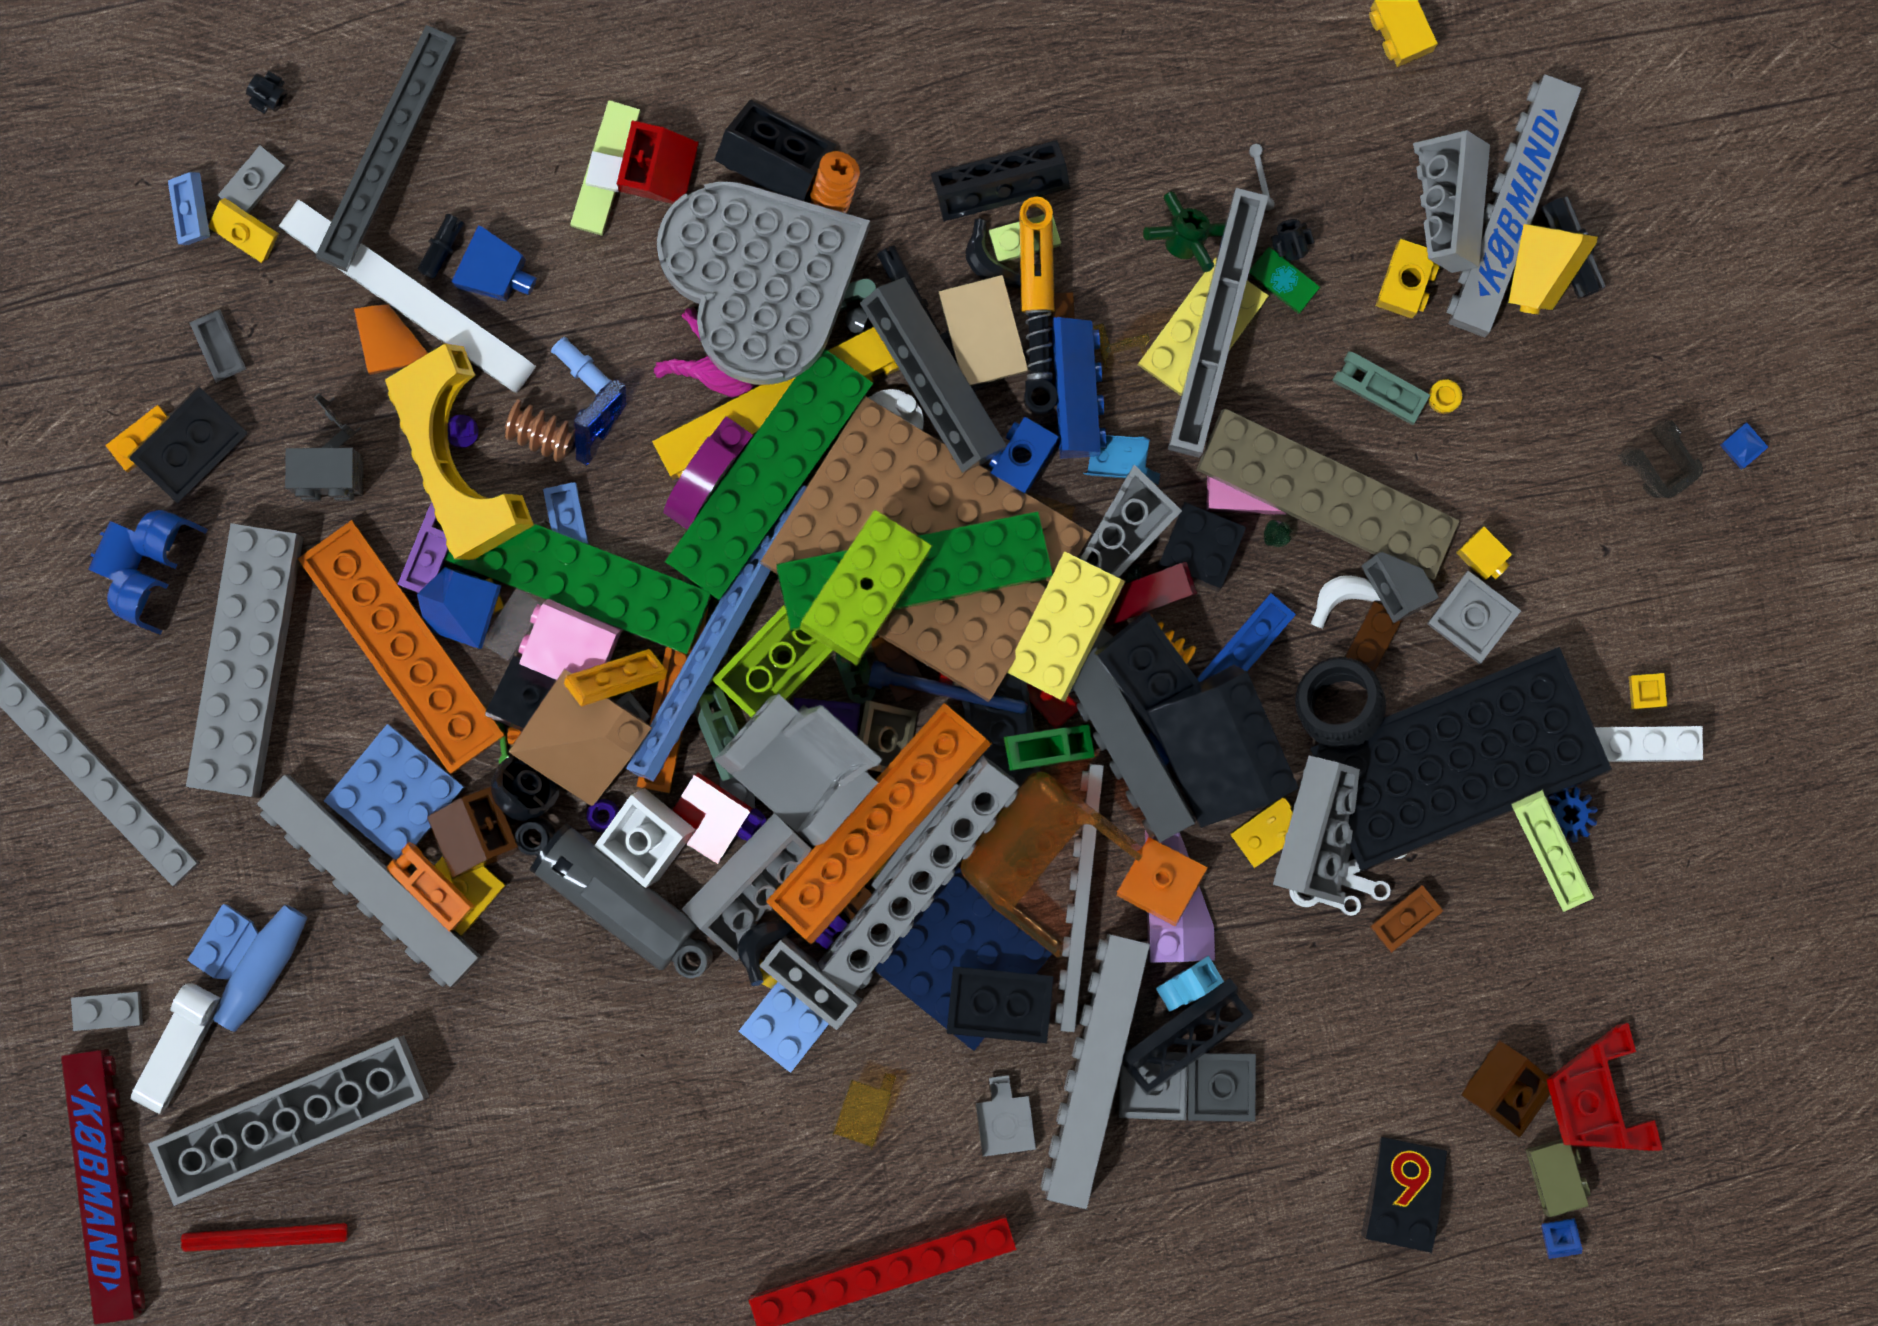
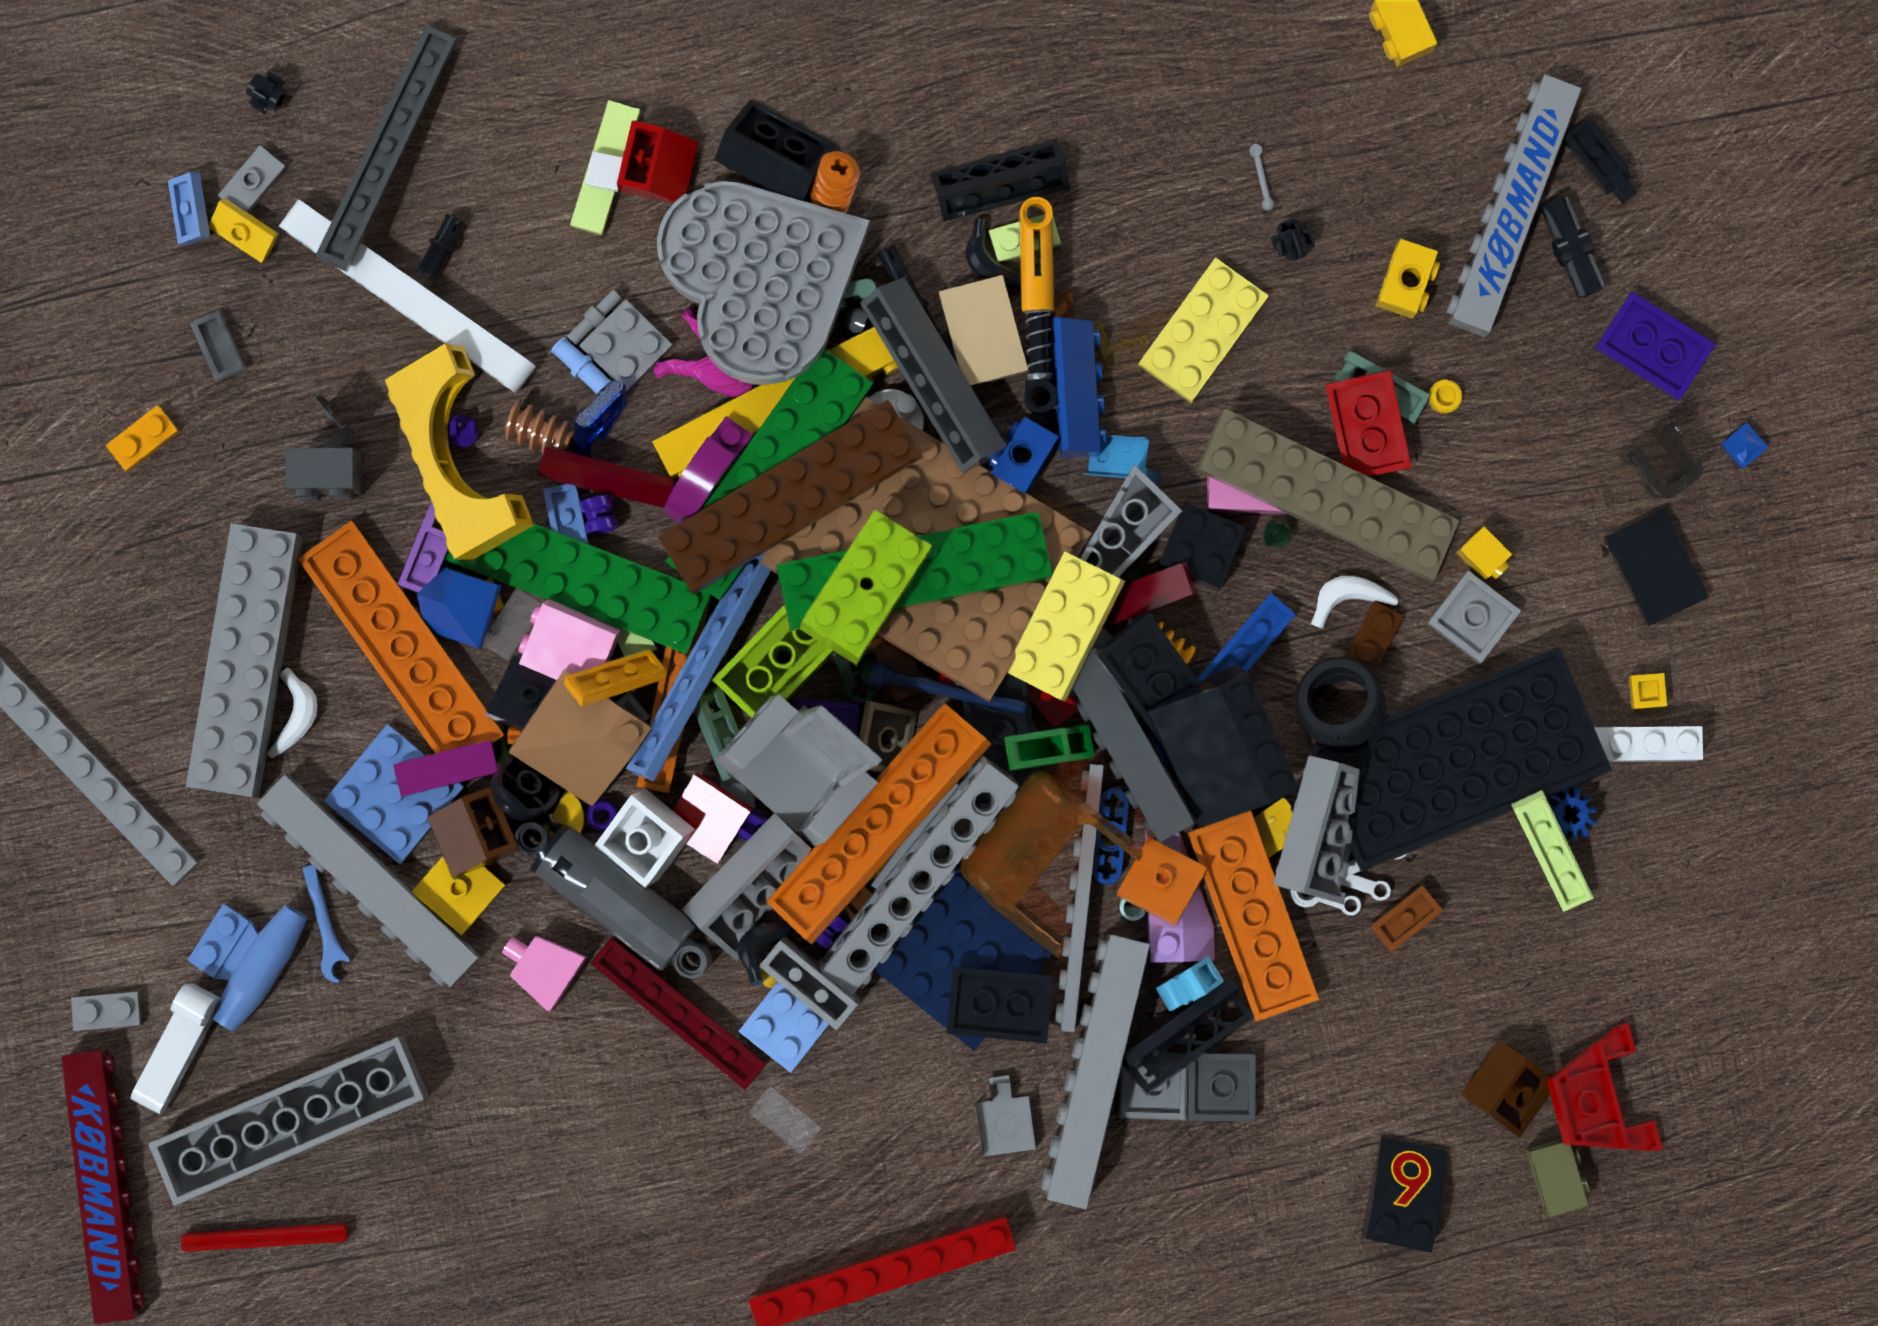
blue piece [88,510,208,635] -> none
black plate [128,386,248,503] -> none
orange slope [354,305,428,375] -> none
orange plate [386,842,475,932] -> none
blue torso [451,225,537,301] -> none
clear yellow piece [832,1073,896,1150] -> none
dark green bar [1143,191,1226,272] -> none
light grey brick [1168,188,1268,458] -> none
green tile [1248,247,1320,314] -> none
dark grey slope [1361,552,1439,623] -> none
light grey wedge [1413,130,1490,273] -> none
yellow slope [1508,224,1598,315] -> none
blue tile [1541,1218,1582,1259] -> none
none -> white piece [267,668,318,758]
none -> medium blue piece [302,865,352,983]
none -> magenta tile [393,740,498,797]
none -> bright pink torso [502,936,588,1012]
none -> dark red tile [537,447,674,508]
none -> yellow tile [551,790,585,834]
none -> light grey bar [567,290,622,345]
none -> light grey plate [579,299,673,393]
none -> dark purple wheel [580,495,619,535]
none -> dark red plate [590,937,767,1090]
none -> yellowish green tile [618,629,658,657]
none -> reddish brown plate [658,400,923,595]
none -> clear plate [749,1086,822,1154]
none -> blue beam [1092,788,1129,885]
none -> light aqua hinge [1120,899,1146,921]
none -> orange plate [1188,811,1319,1022]
none -> red plate [1325,369,1412,477]
none -> black hinge [1562,117,1636,205]
none -> dark purple plate [1594,291,1715,401]
none -> black tile [1604,508,1709,627]

